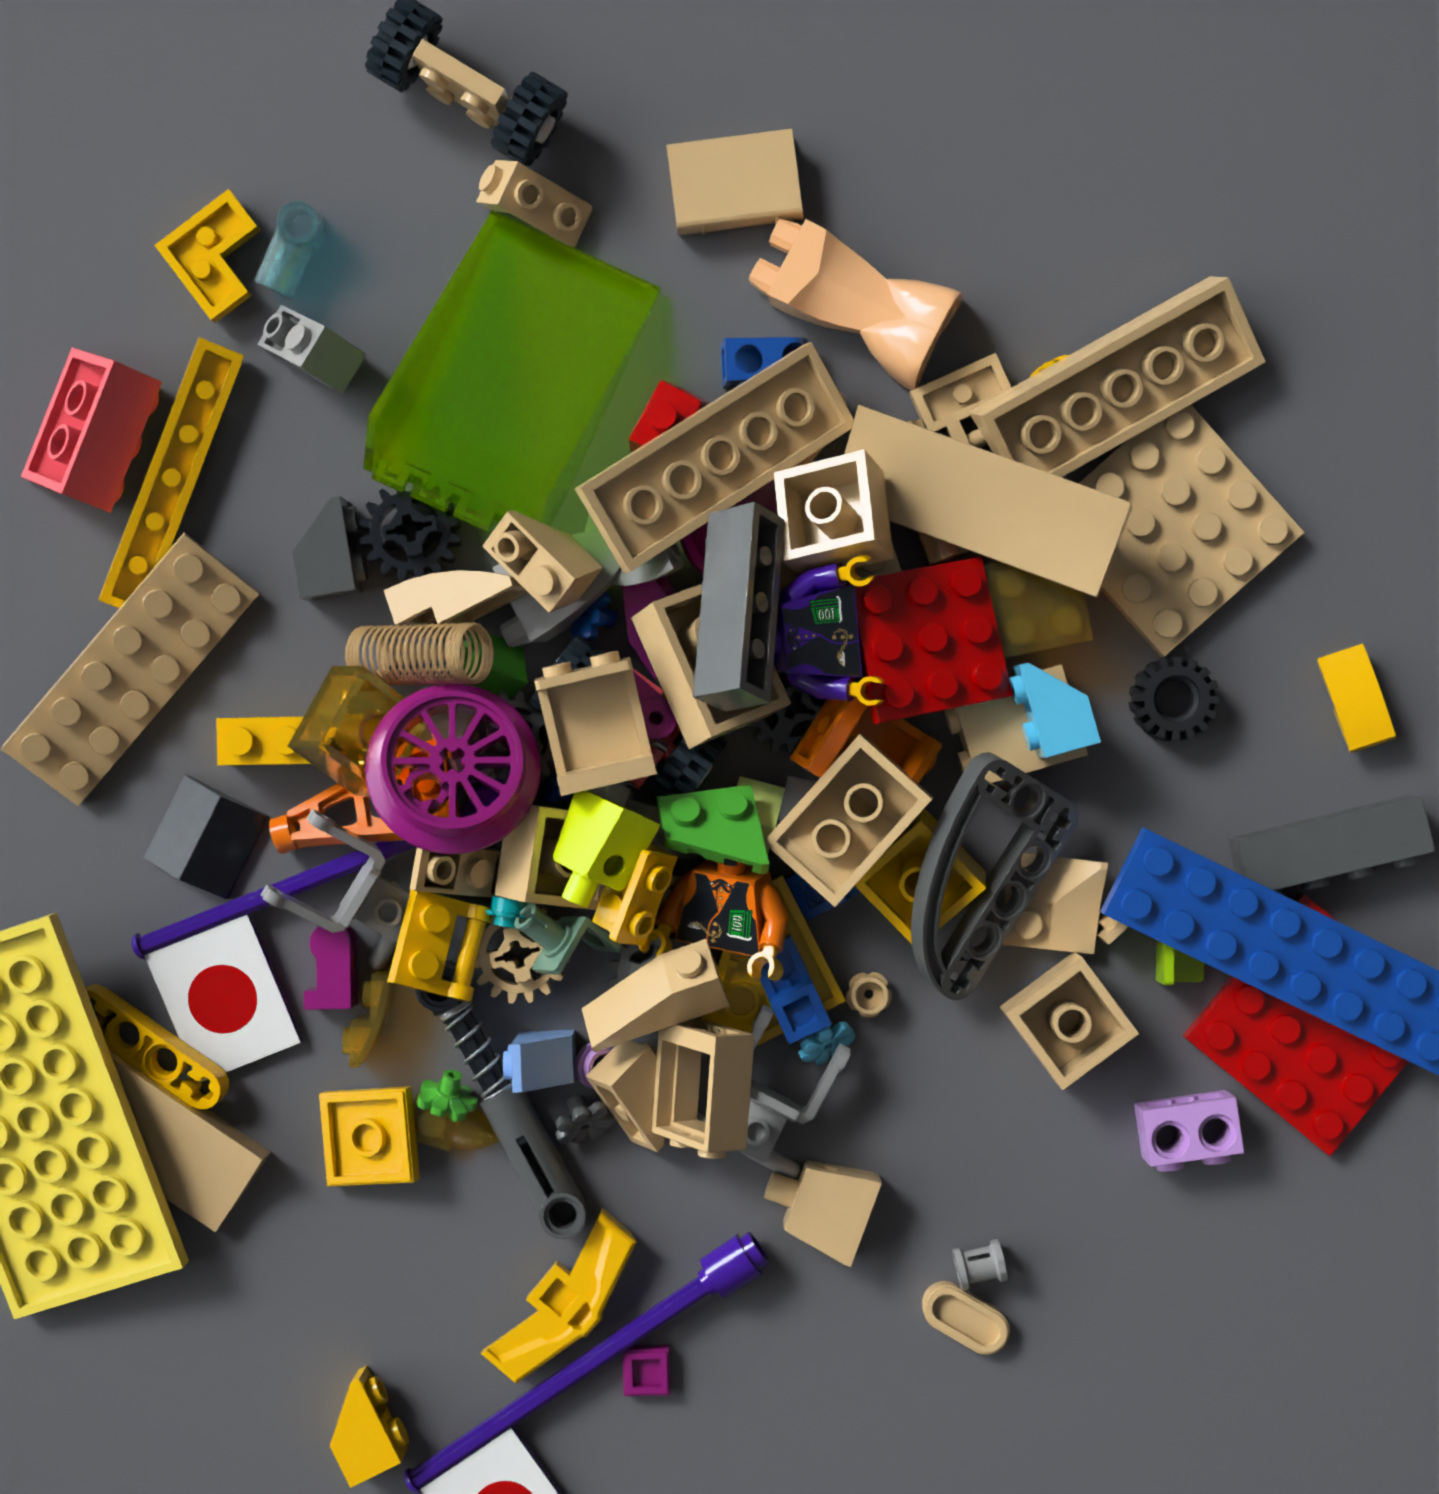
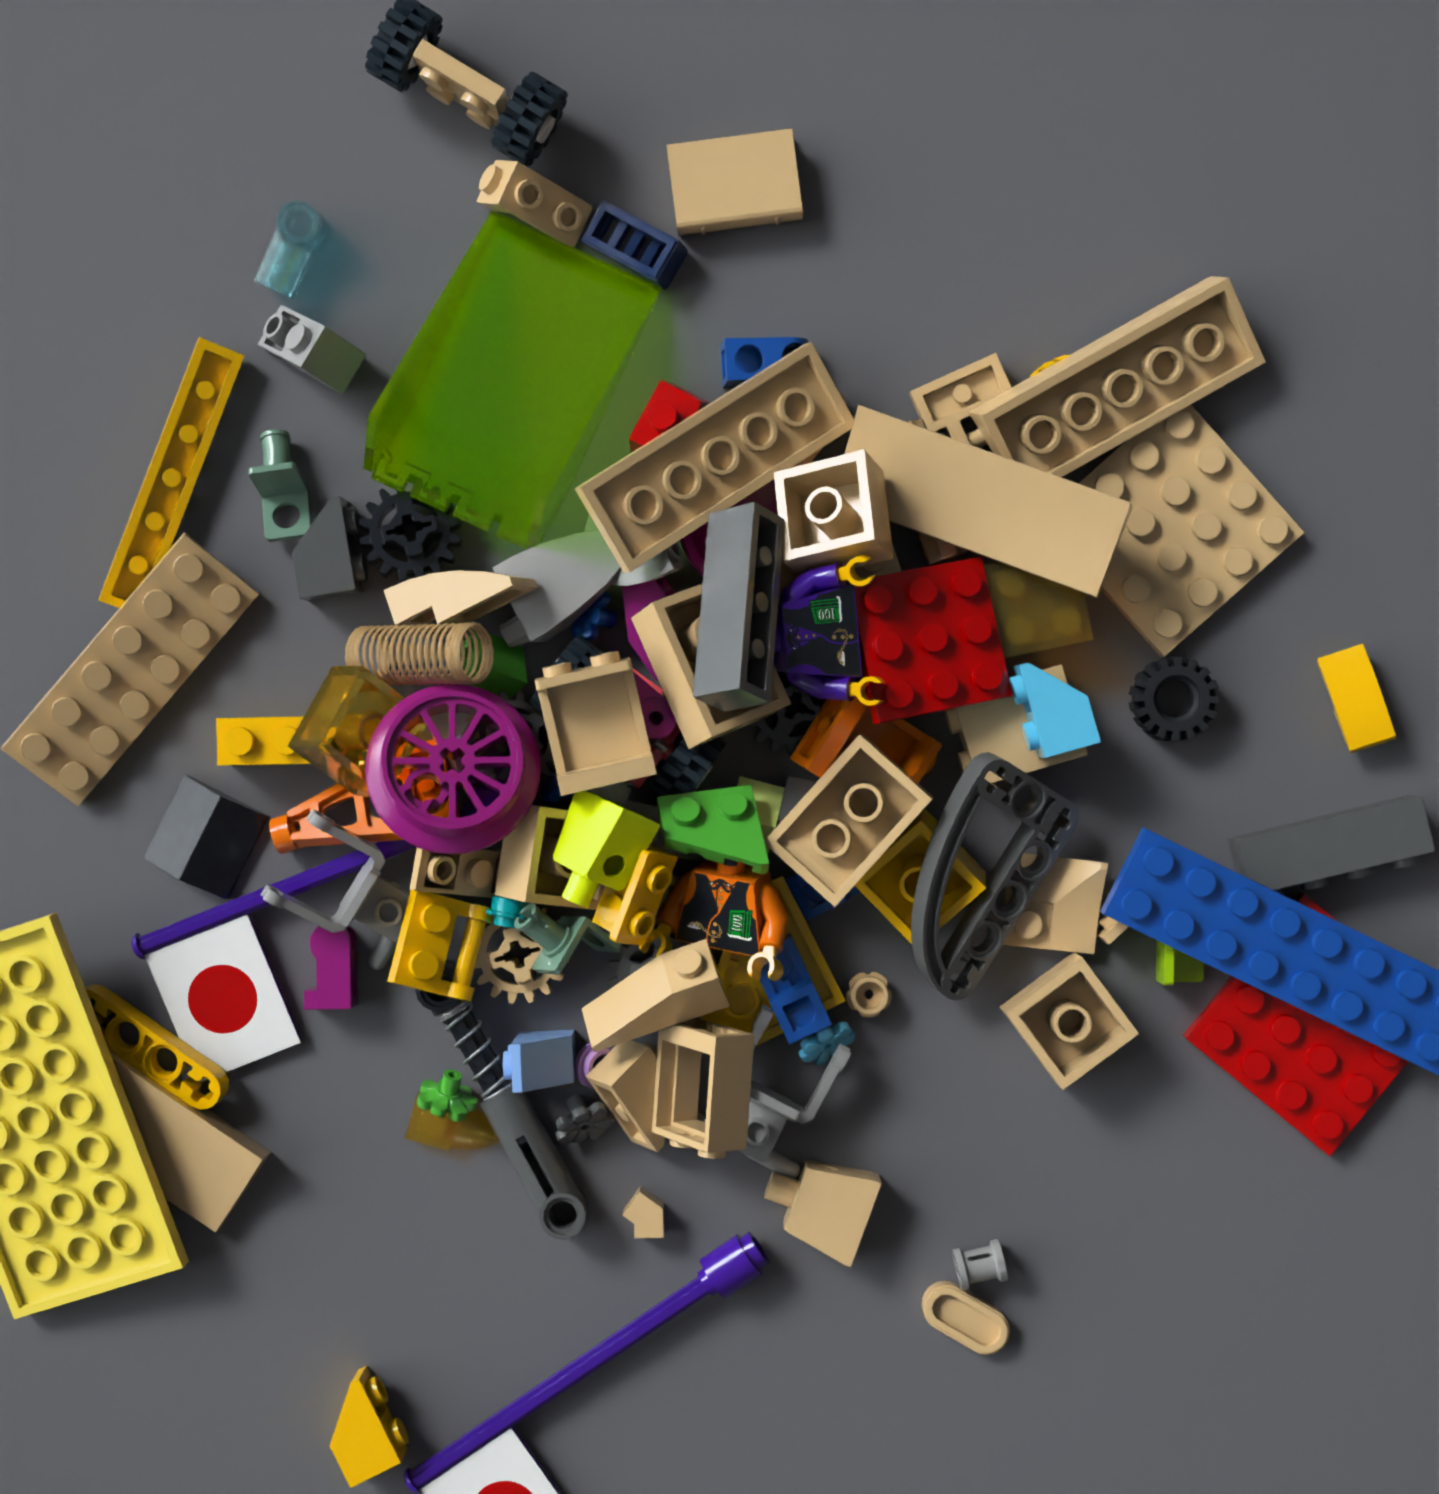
coral slope [21,348,162,513] -> none
yellow plate [154,189,261,323] -> none
yellow plate [319,1086,420,1187] -> none
clear yellow slope [342,969,396,1068] -> none
yellow plate [481,1208,637,1384] -> none
tan slope [482,510,603,613] -> none
magenta tile [623,1344,671,1397] -> none
light nougat hips [749,219,963,391] -> none
lavender brick [1134,1090,1244,1172] -> none
none -> sand green bracket [248,429,312,542]
none -> dark blue slope [580,200,688,290]
none -> tan piece [622,1186,664,1238]

